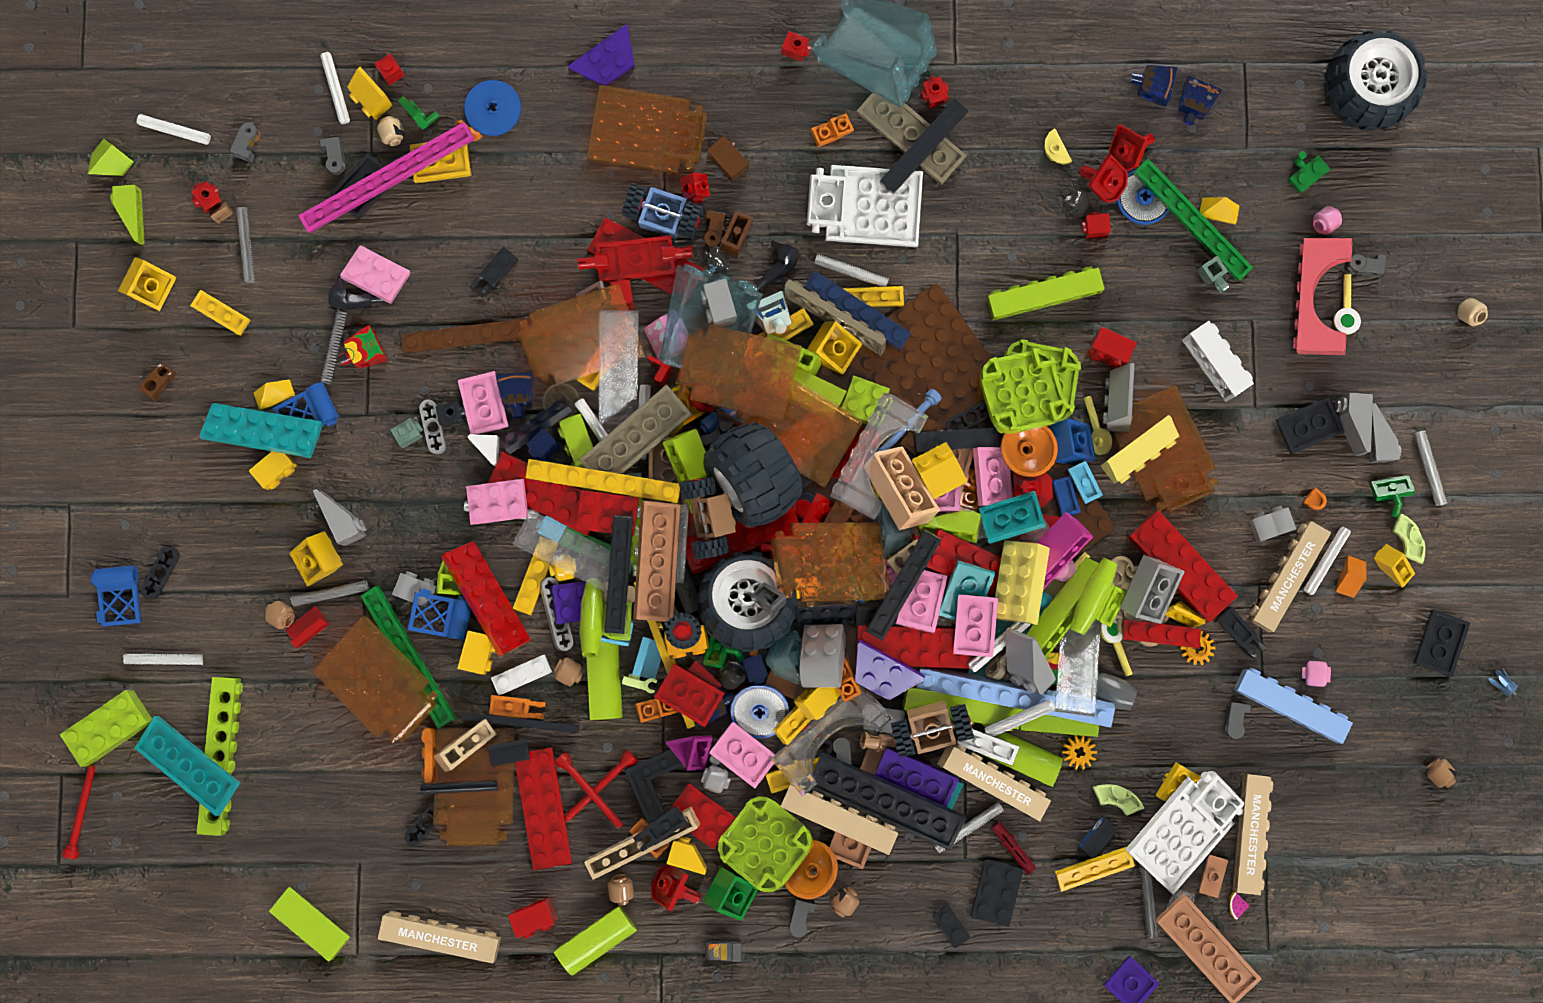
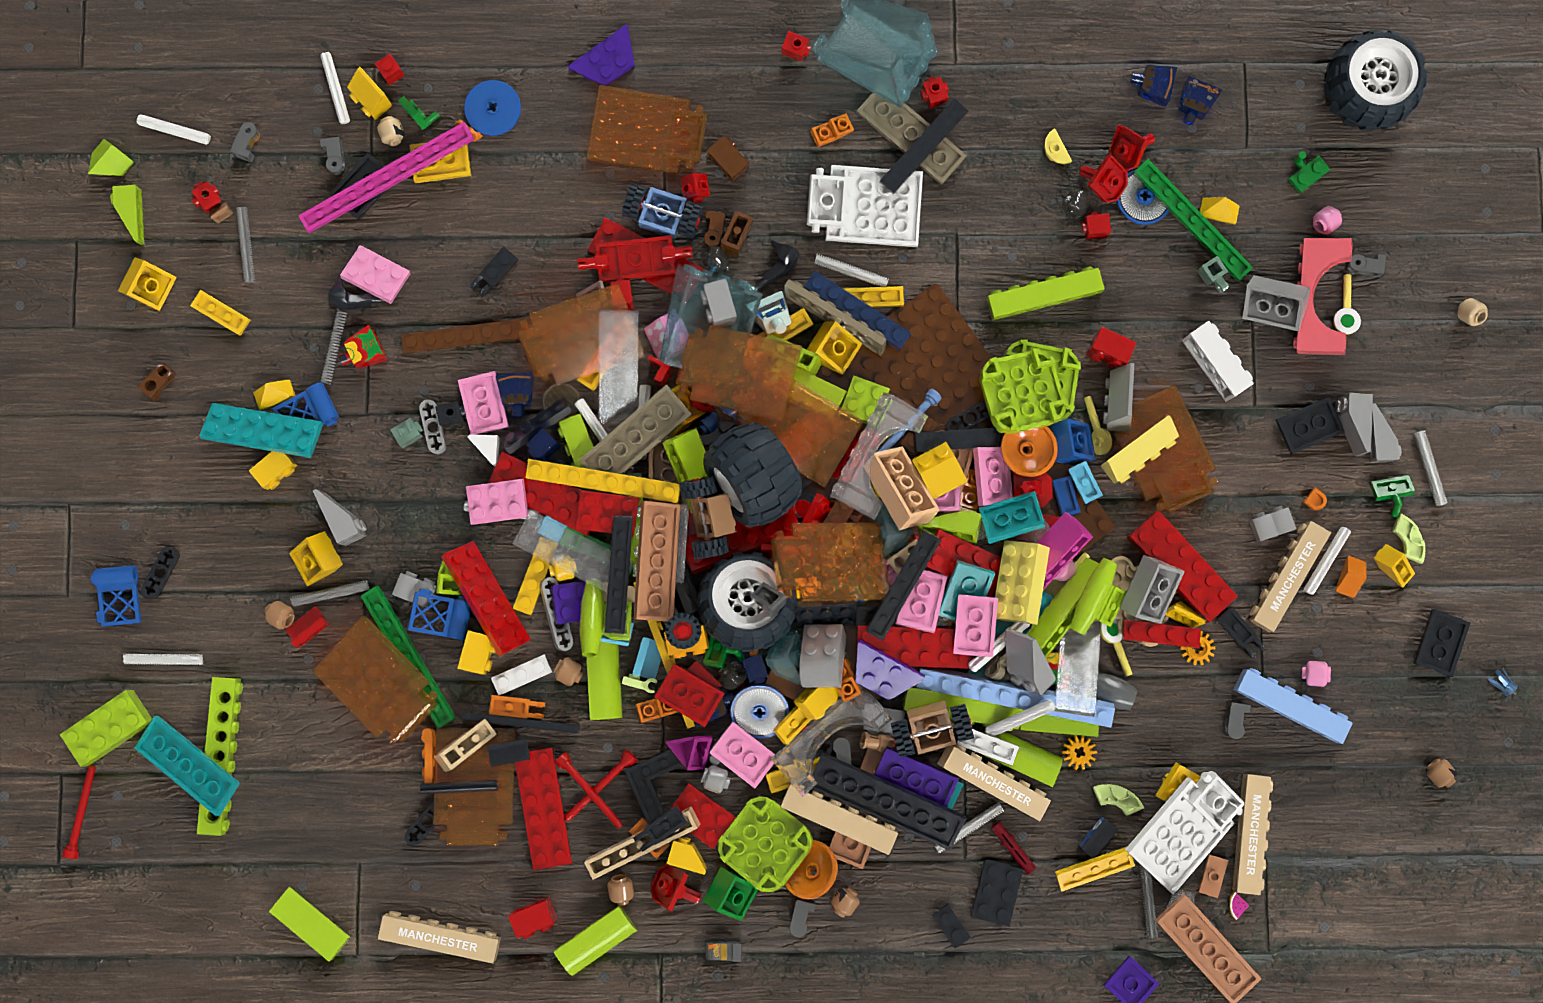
none -> light grey slope [1242,275,1310,331]

